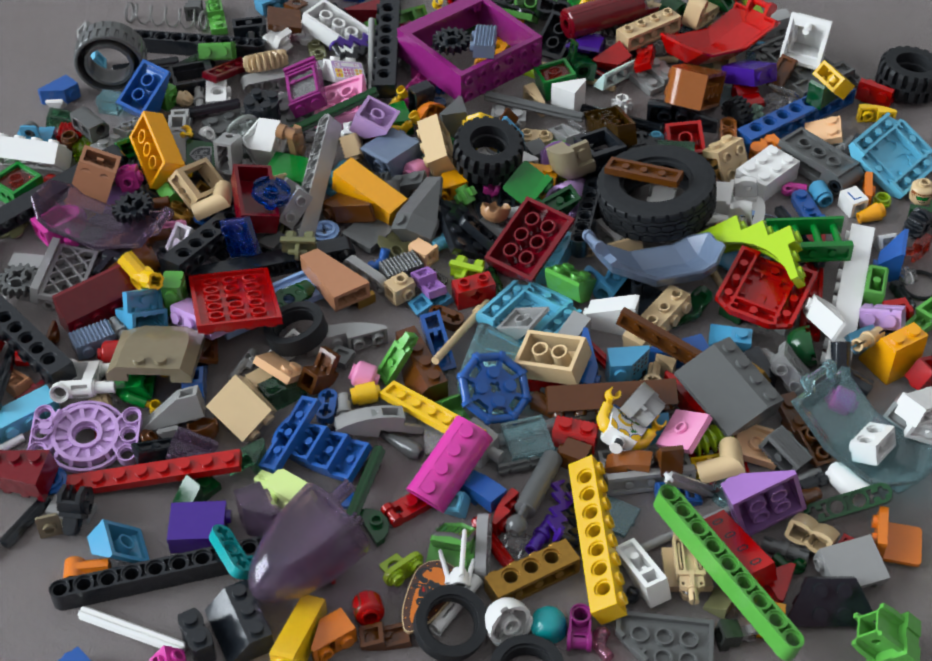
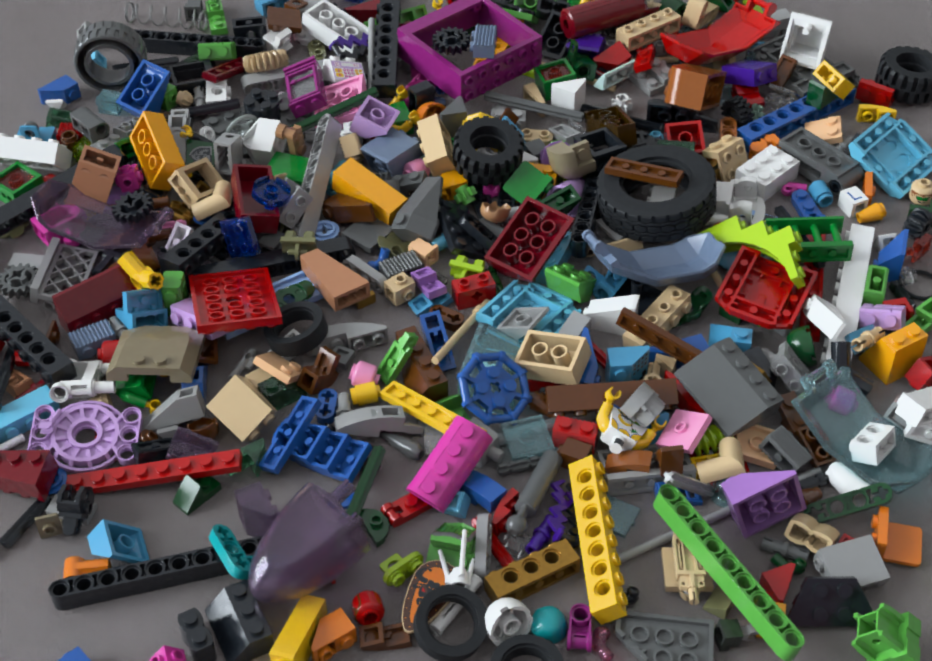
white axle [78,606,187,652] -> none
bright green slope [157,182,184,203] -> none
dark purple brick [167,501,232,554] -> none
yellowish green hinge [254,469,317,518] -> none
white slope [616,538,672,608] -> none
red brick [704,510,777,587] -> none
lime plate [872,192,892,208] -> none

